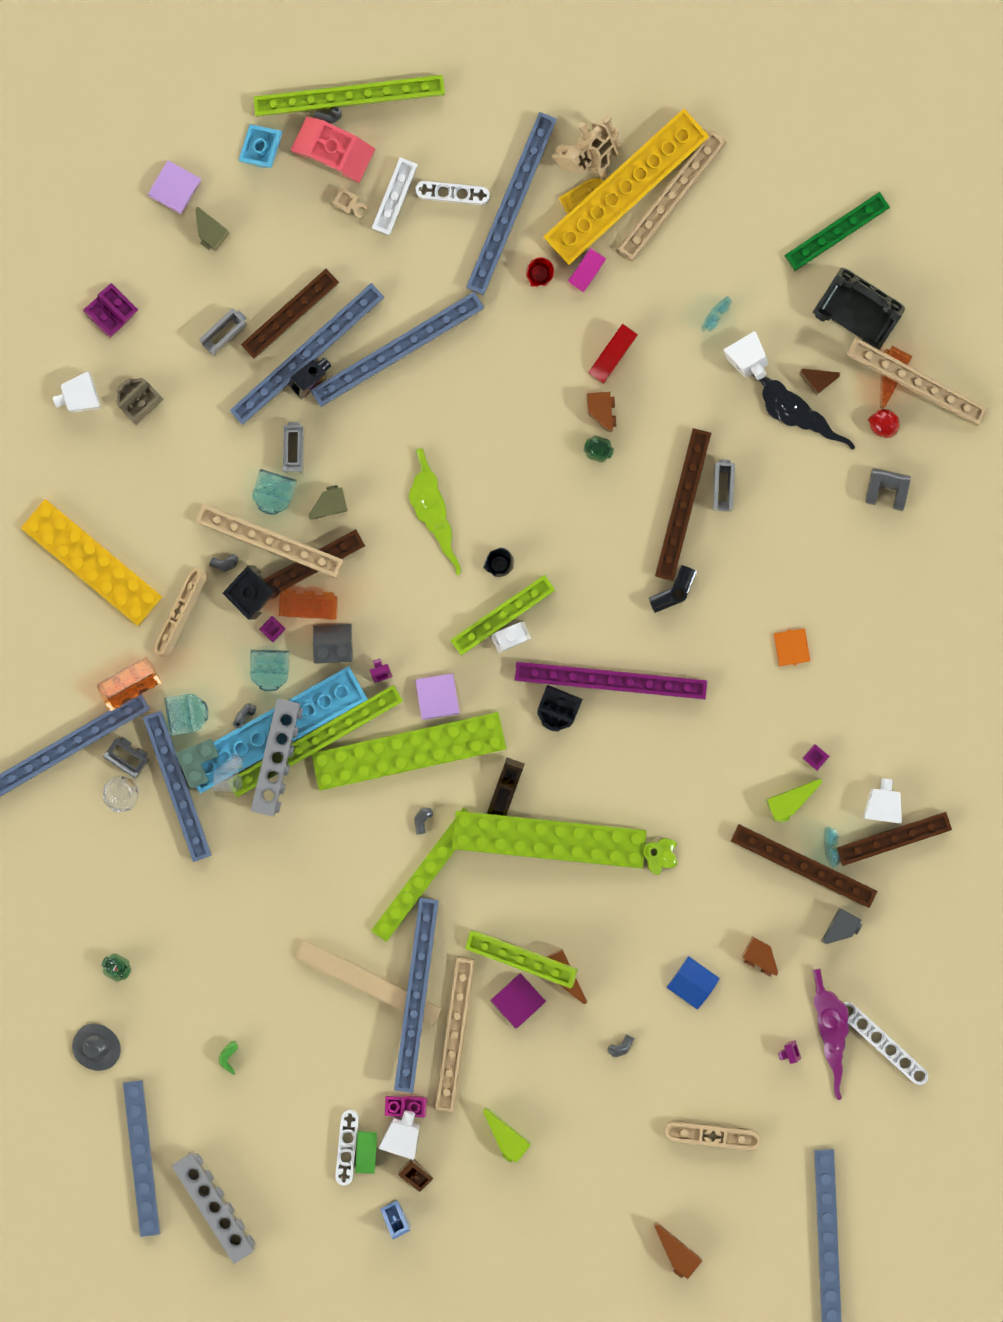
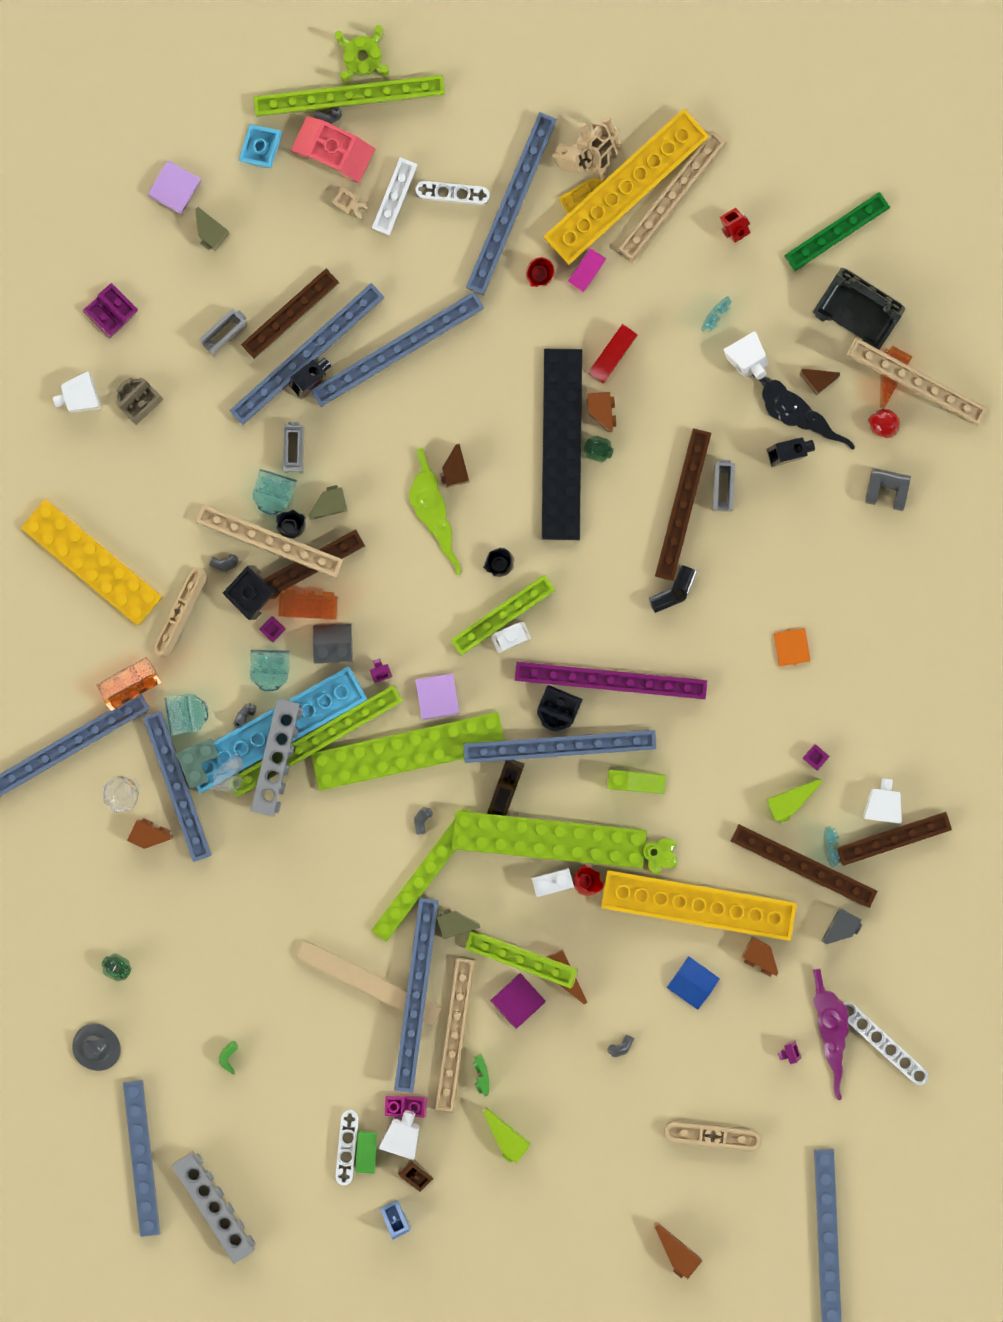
dark grey window [103,737,150,778] -> none
none -> dark orange slope [127,818,173,849]
none -> black hair [276,509,306,539]
none -> lime plate [335,25,389,83]
none -> olive slope [436,909,480,940]
none -> reddish brown slope [440,443,469,488]
none -> sand blue plate [463,730,656,763]
none -> bright green slope [473,1054,489,1097]
none -> white brick [532,868,574,897]
none -> black plate [542,349,582,540]
none -> red hair [573,864,604,896]
none -> yellow plate [601,870,797,941]
none -> lime slope [607,770,666,794]
none -> red brick [719,207,751,243]
none -> black torso [766,437,815,467]

